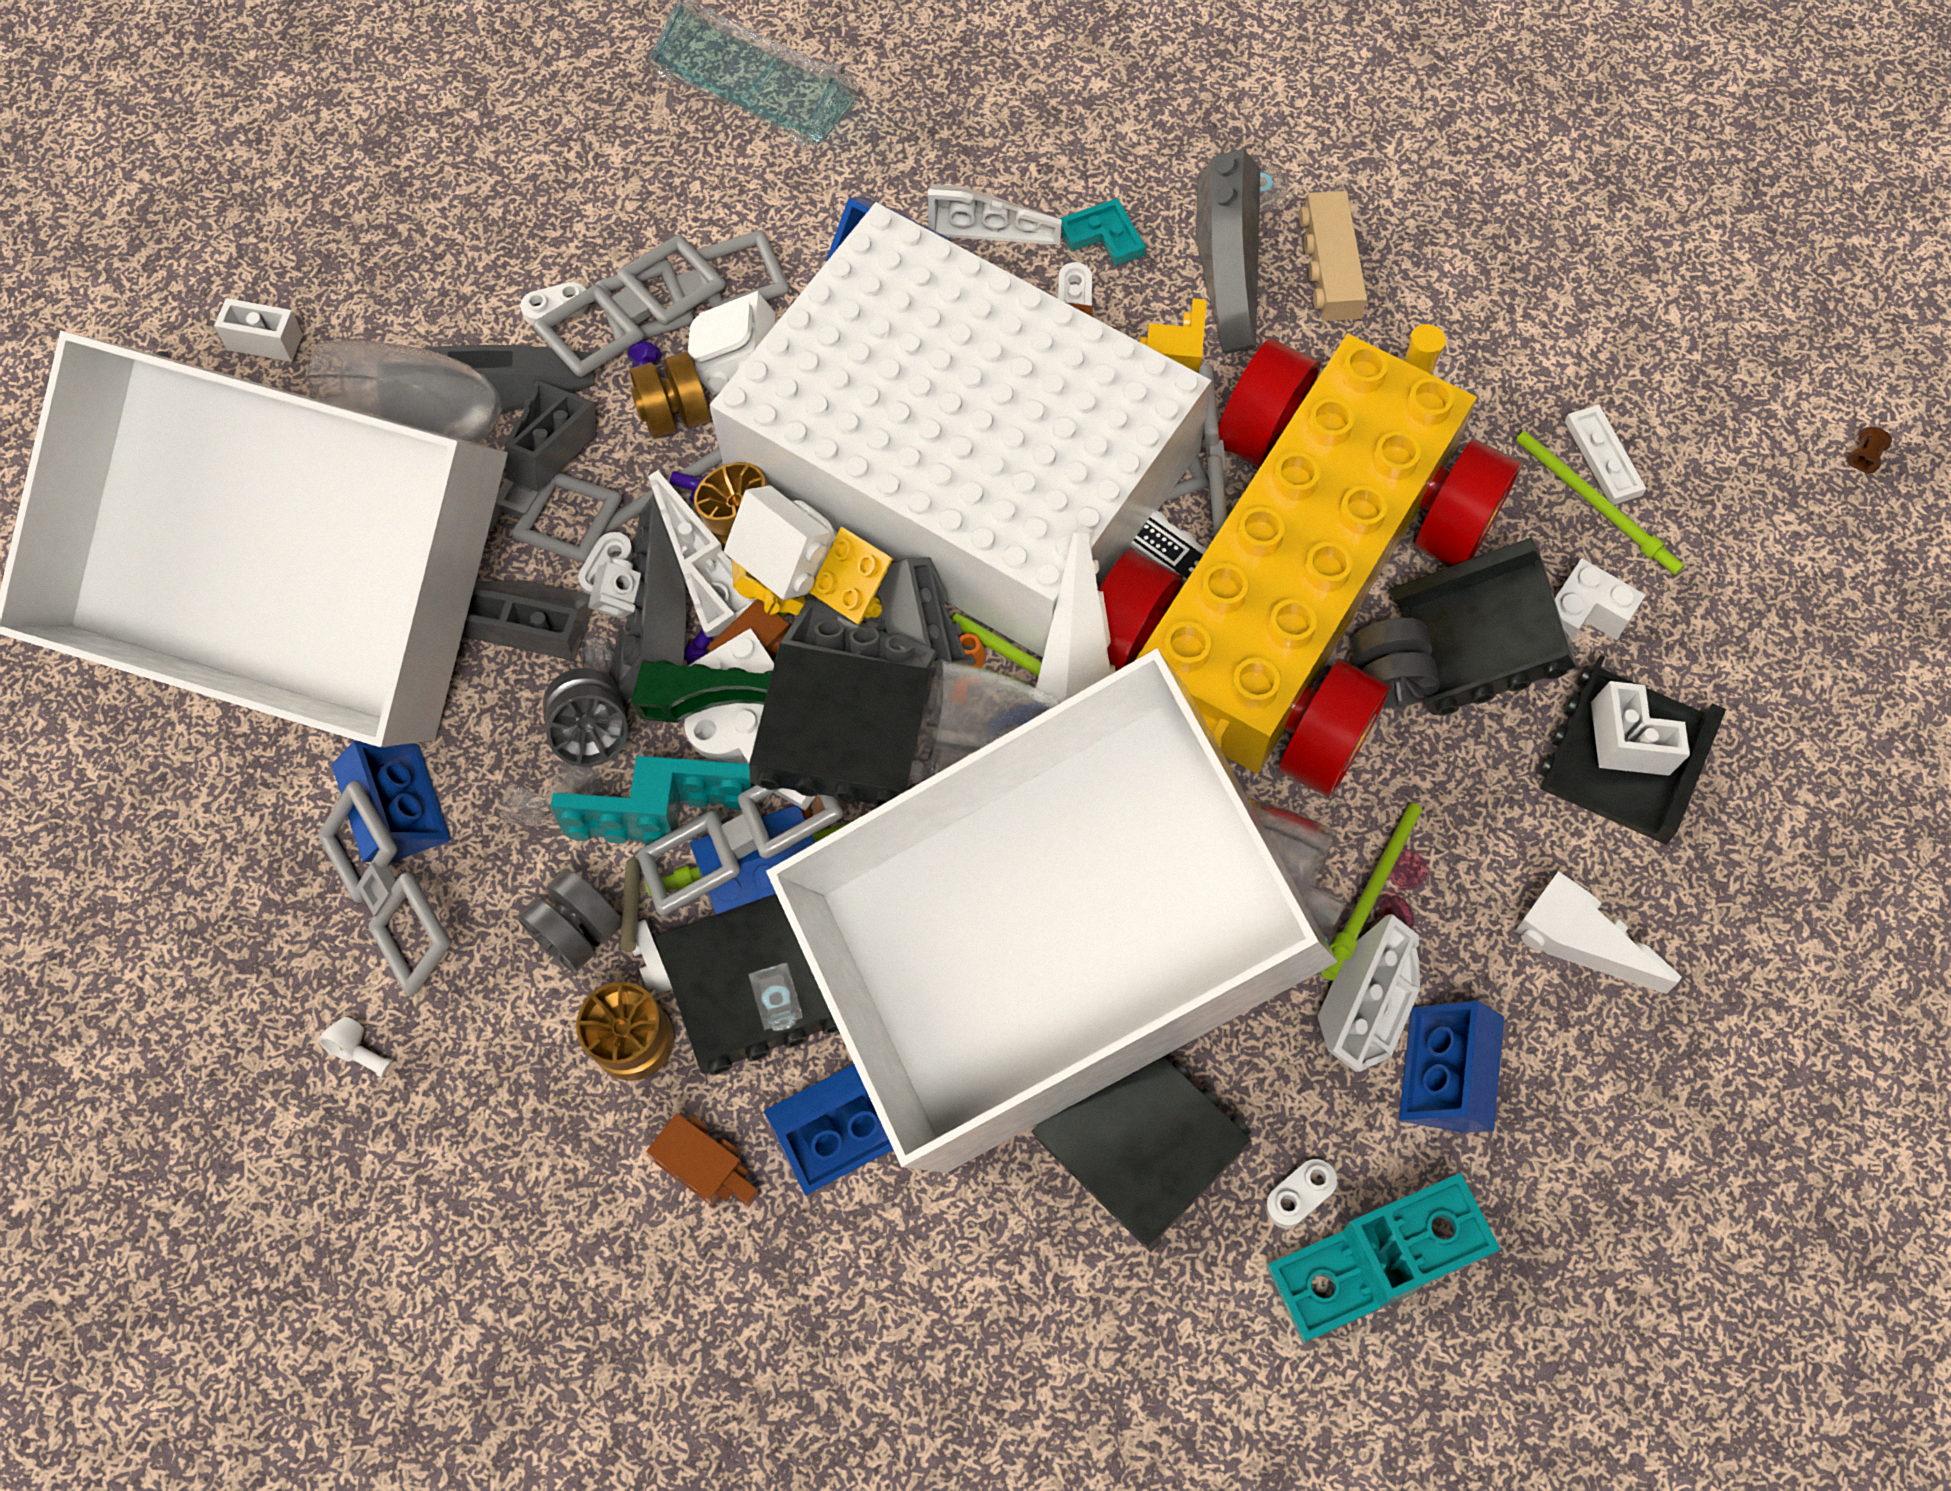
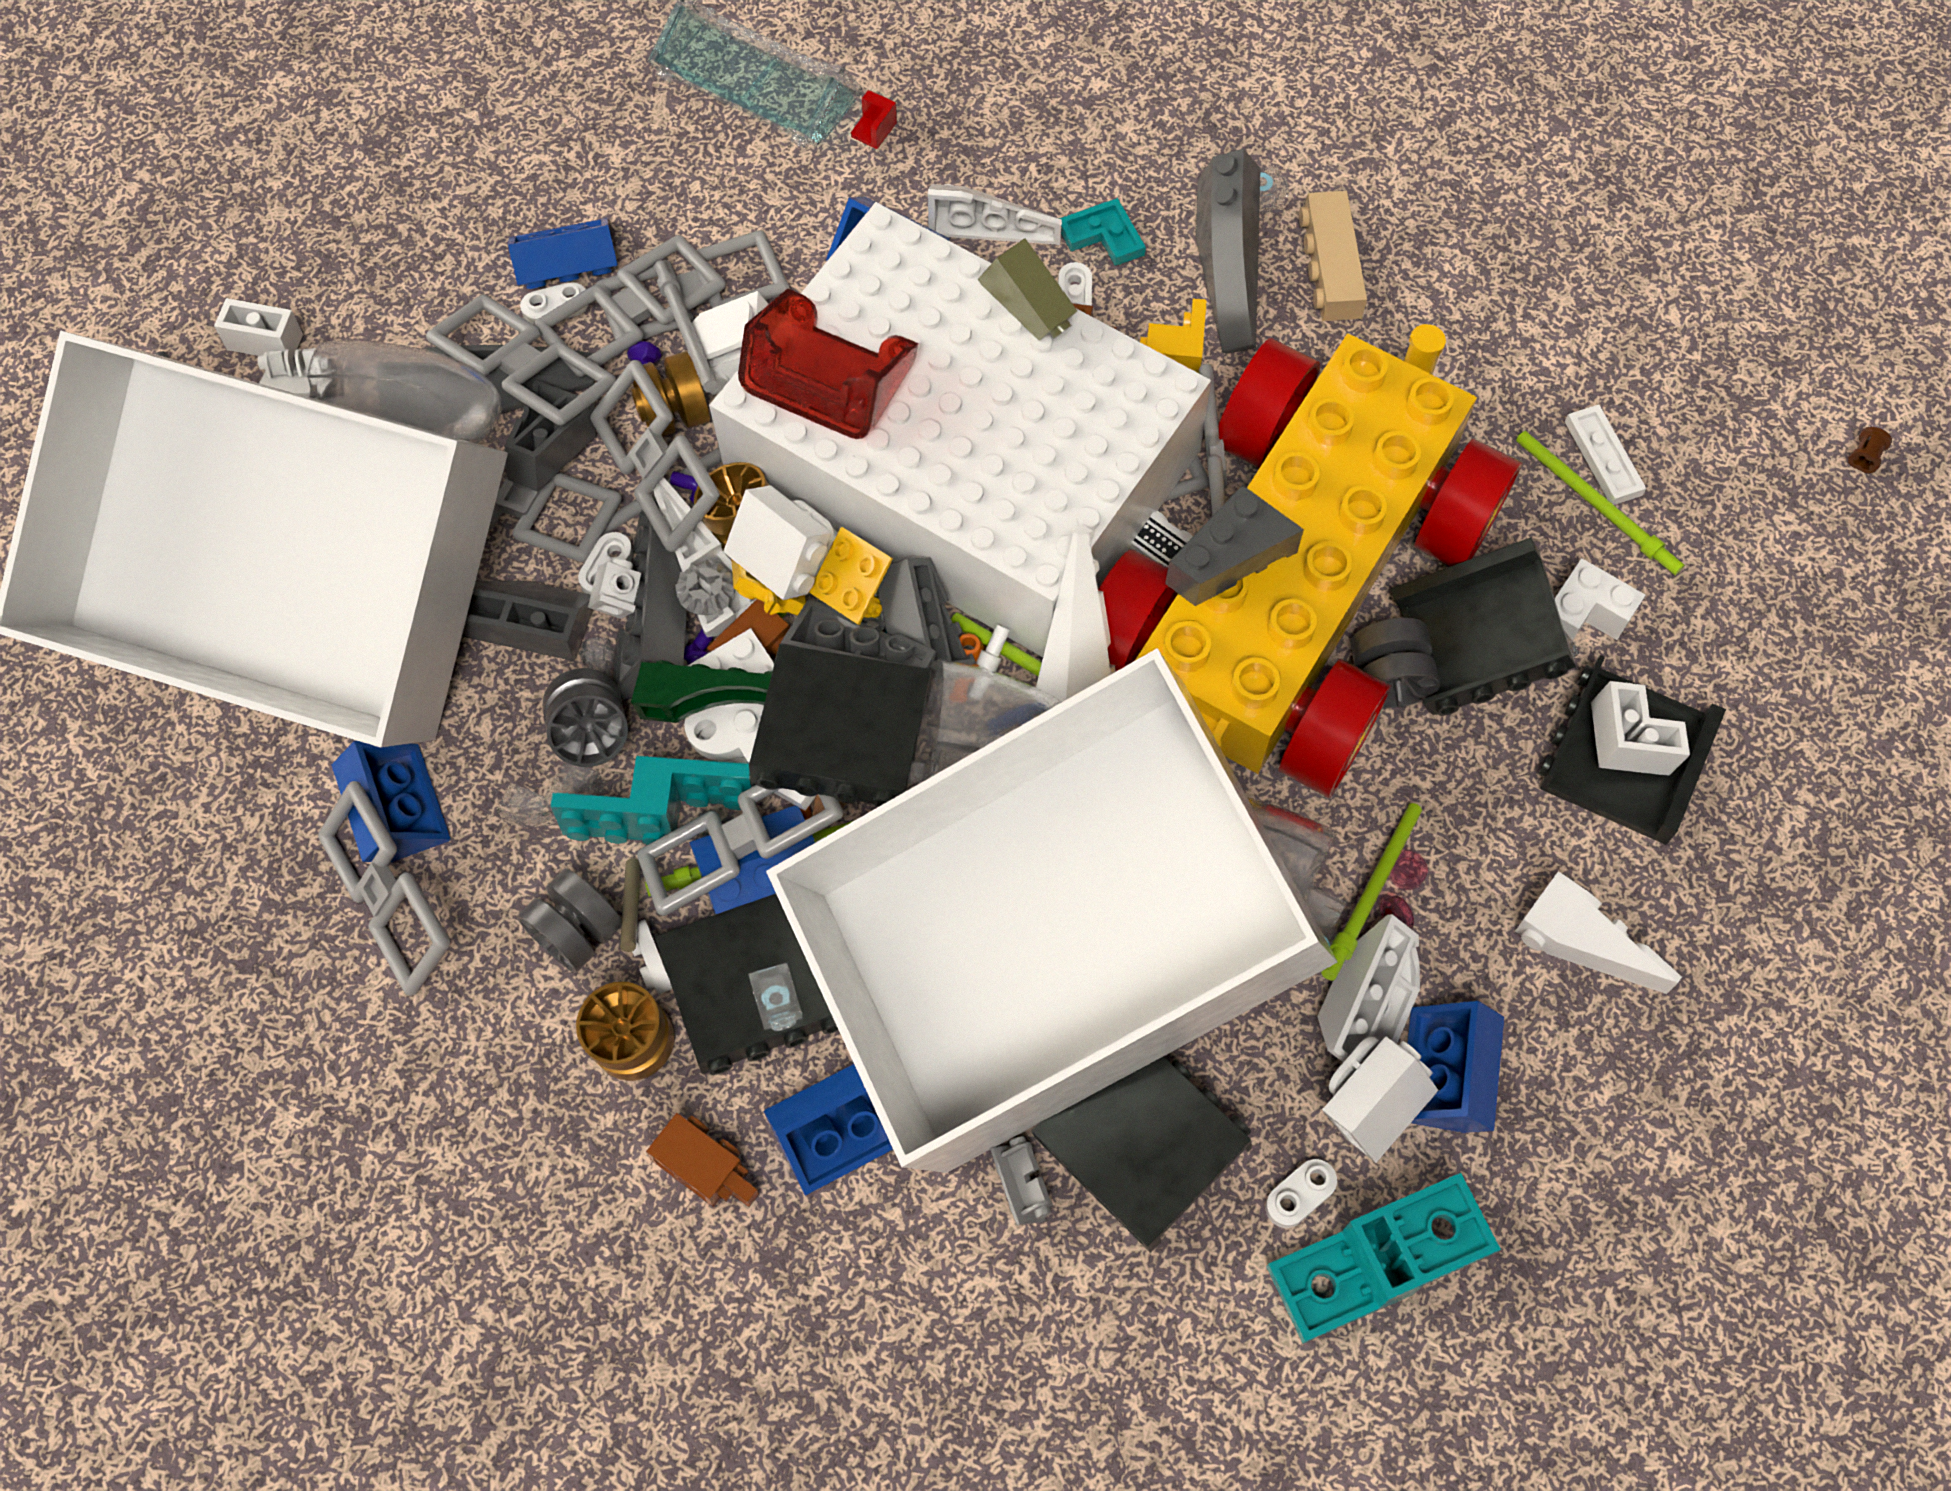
white bar [318,1017,393,1078] -> none
none -> white hinge [258,347,336,398]
none -> light grey bar [426,294,617,426]
none -> blue slope [508,218,618,289]
none -> light grey bar [590,360,720,552]
none -> light grey bar [654,260,717,392]
none -> light grey gear [675,559,735,615]
none -> clear red windscreen [738,289,919,439]
none -> red panel [851,90,897,149]
none -> white bar [968,624,1010,697]
none -> olive slope [978,238,1077,341]
none -> light grey hinge [990,1136,1053,1226]
none -> dark grey wedge [1165,485,1304,606]
none -> white brick [1322,1036,1439,1163]

